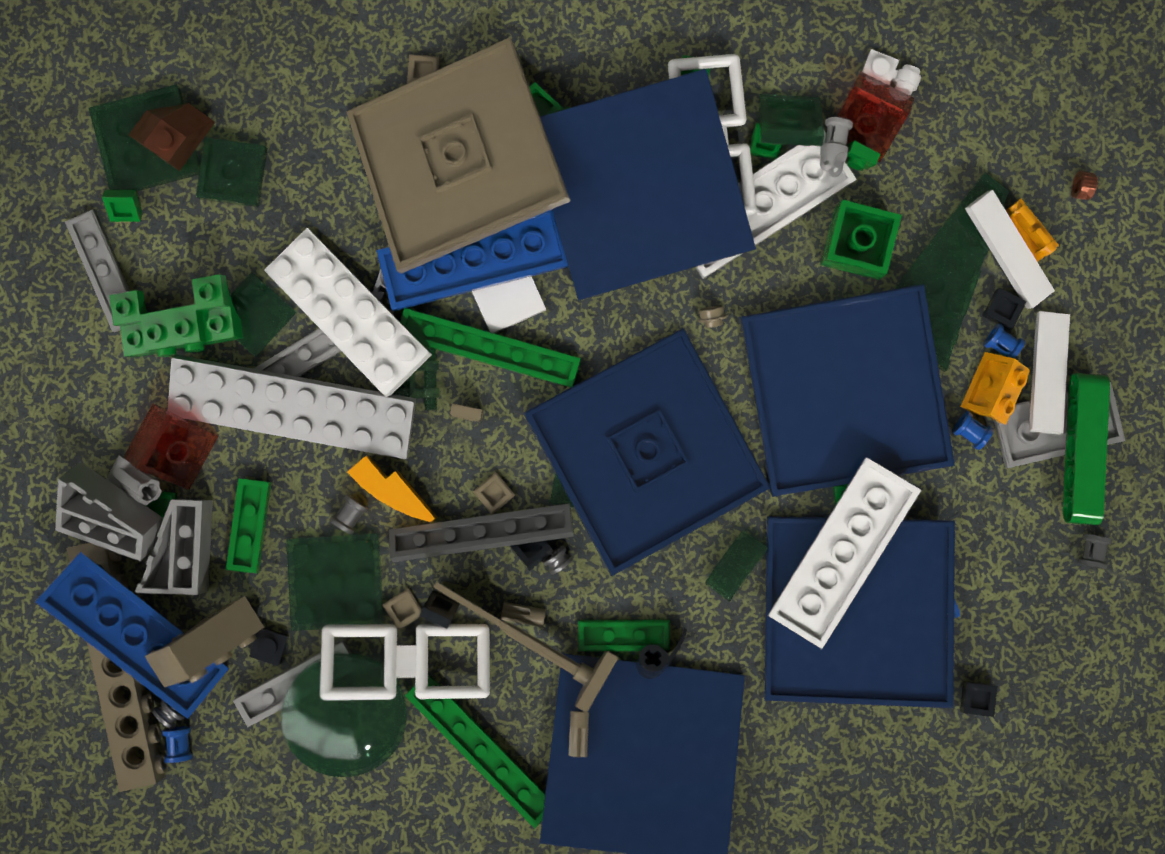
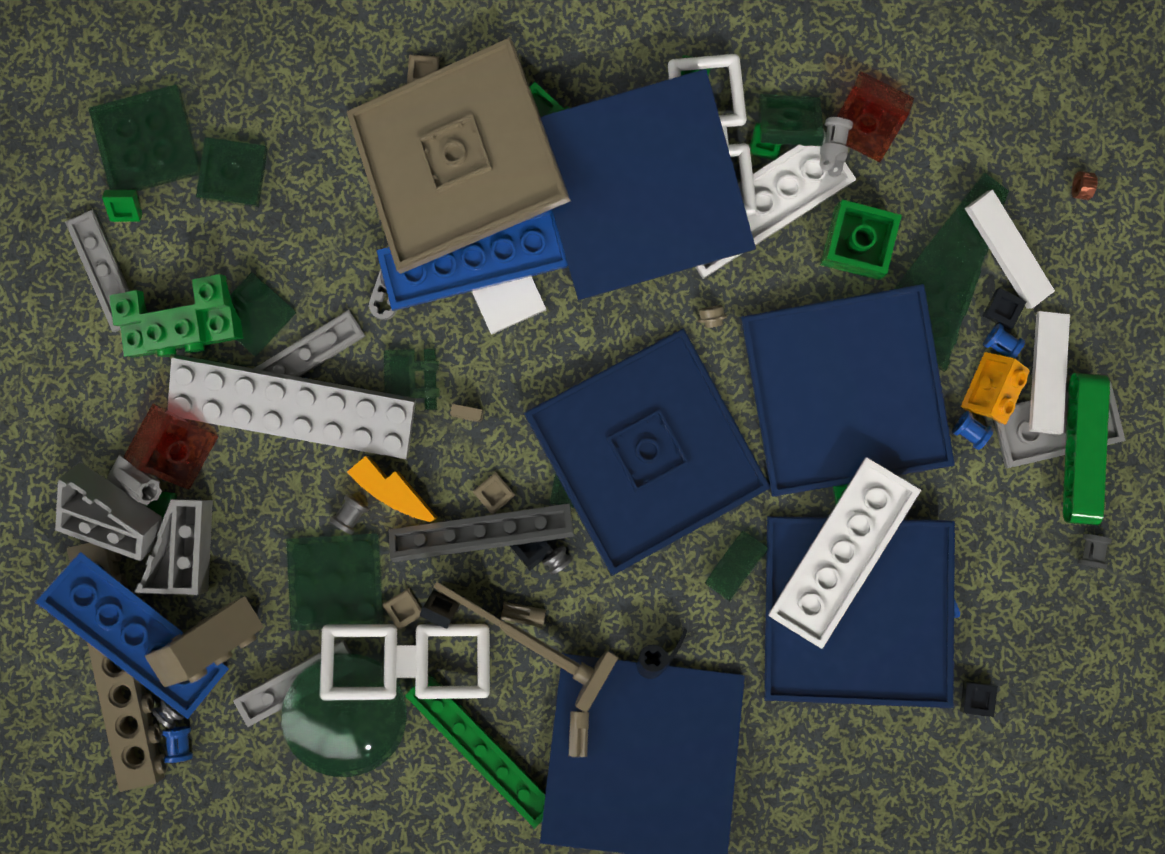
copper slope [129,103,215,171] -> none
green plate [226,478,272,574] -> none
black plate [249,628,289,666] -> none
white plate [264,228,432,397] -> none
green plate [400,308,581,388] -> none
green tile [578,619,670,651] -> none
green plate [846,141,881,171] -> none
white plate [859,49,921,95] -> none
light orange hinge [1006,198,1059,262] -> none

